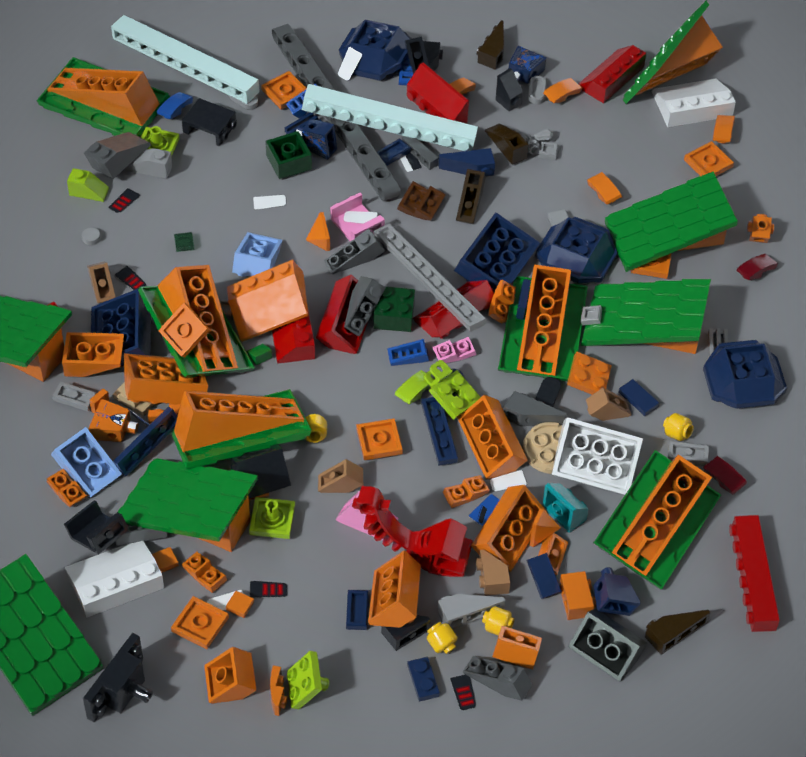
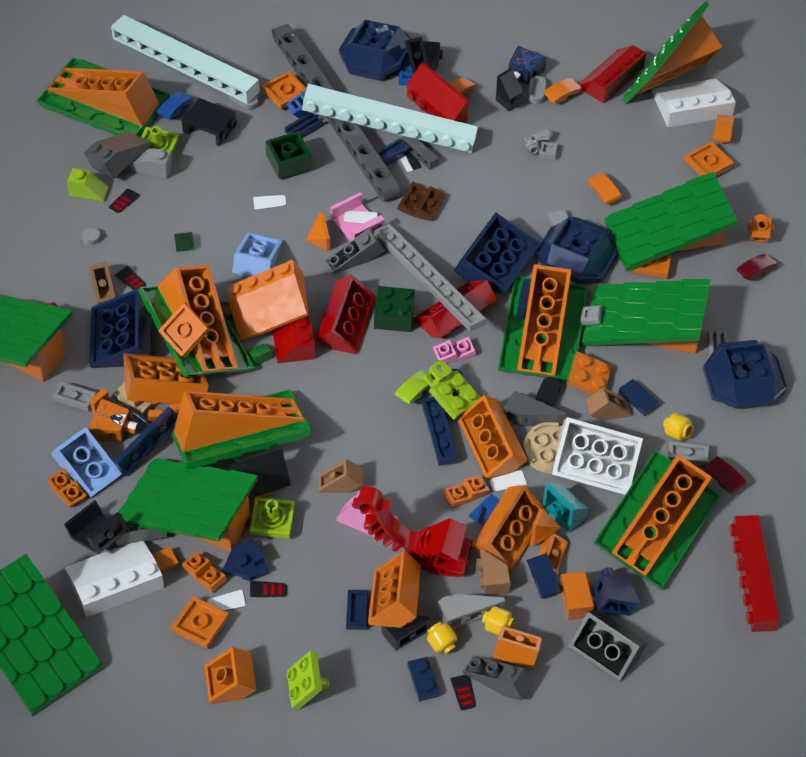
orange slope [62,332,124,377] -> none
black brick [83,632,153,722] -> none
orange tile [226,591,254,618] -> none
orange slope [270,665,287,716] -> none
dark blue torso [296,119,337,160] -> none
yellow head [305,414,327,443] -> none
white sticker [338,47,362,80] -> none
dark grey slope [344,276,386,336] -> none
orange plate [356,418,403,460] -> none
blue slope [387,339,430,366] -> none
dark blue slope [438,148,495,177] -> none
dark brown slope [456,169,486,224] -> none
dark brown slope [476,20,504,70] -> none
dark brown slope [485,123,528,165] -> none
orange slope [488,280,516,324] -> none
dark brown slope [645,610,711,655] -> none
none -> dark blue plate [222,539,269,581]

